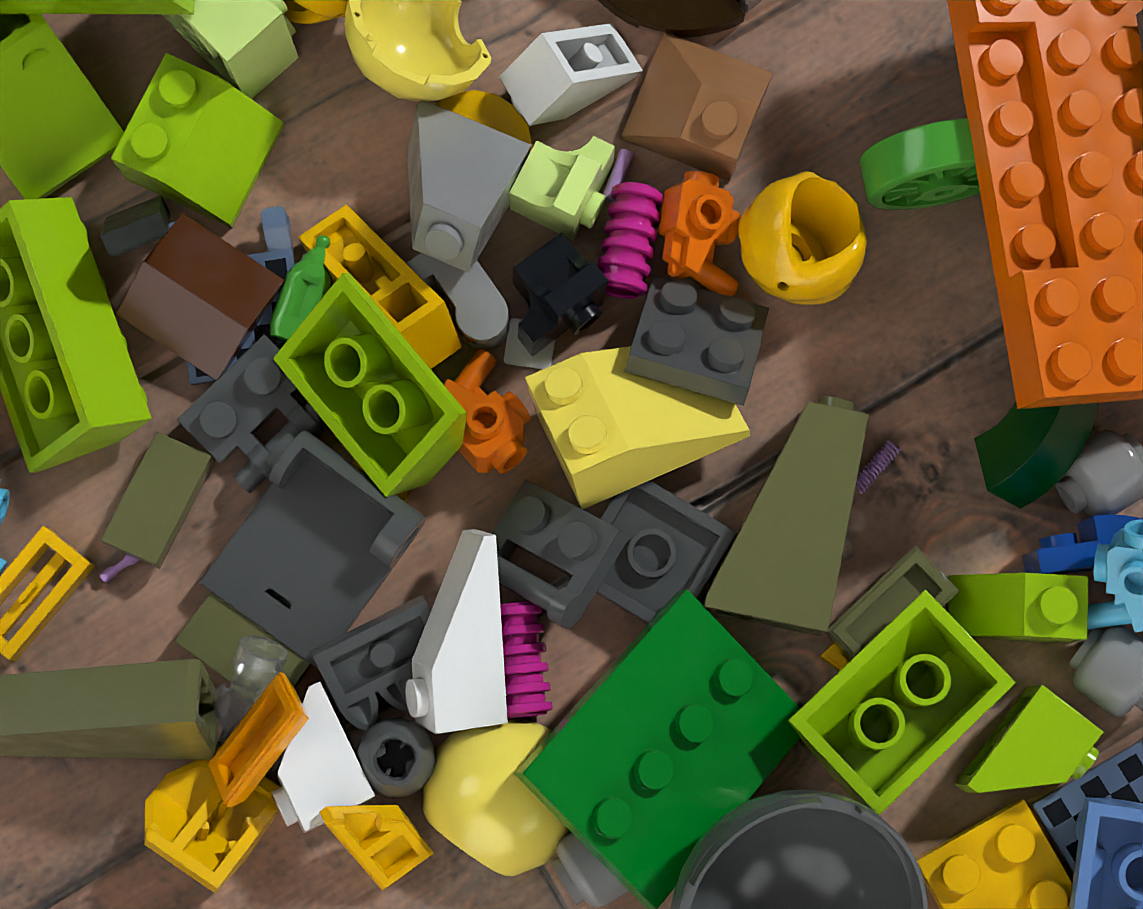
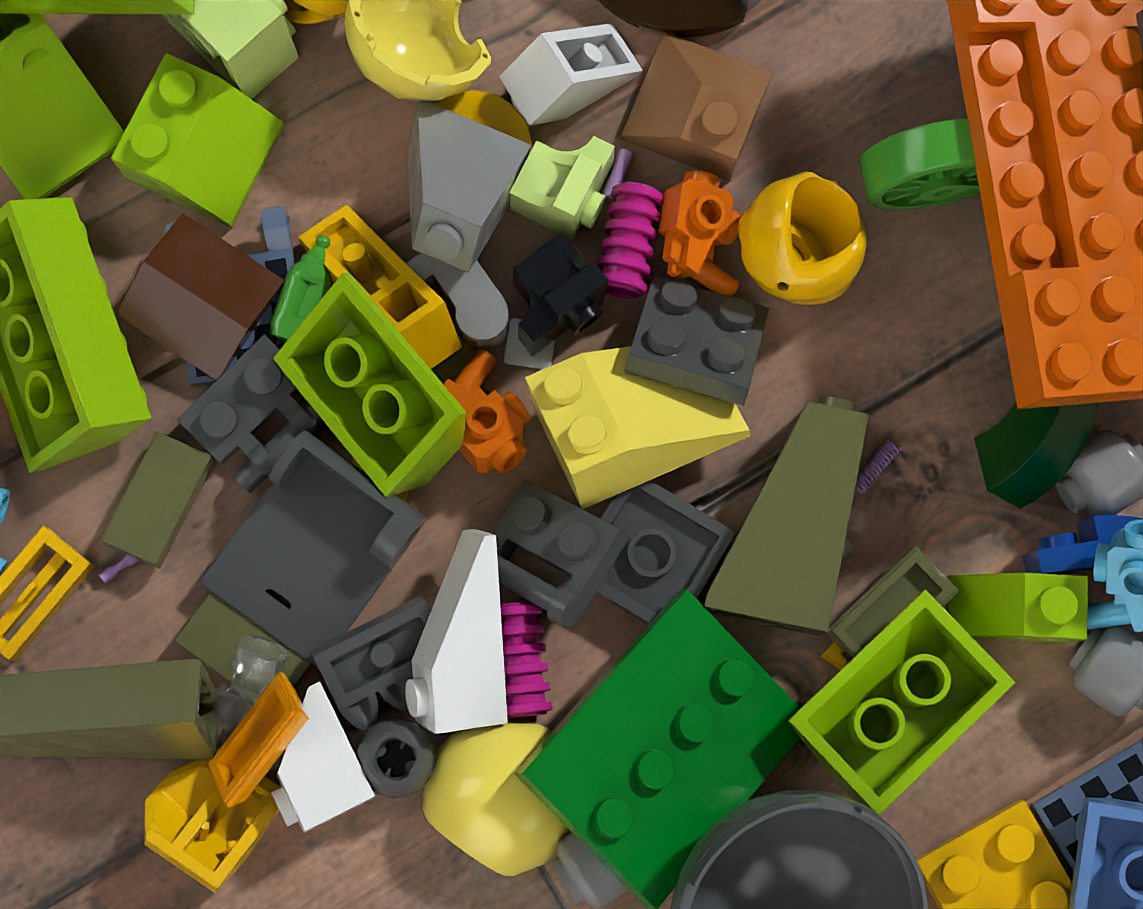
pearl dark grey tile [100,195,170,257] -> none
yellow tile [319,805,434,891] -> none
lime slope [955,685,1103,793] -> none

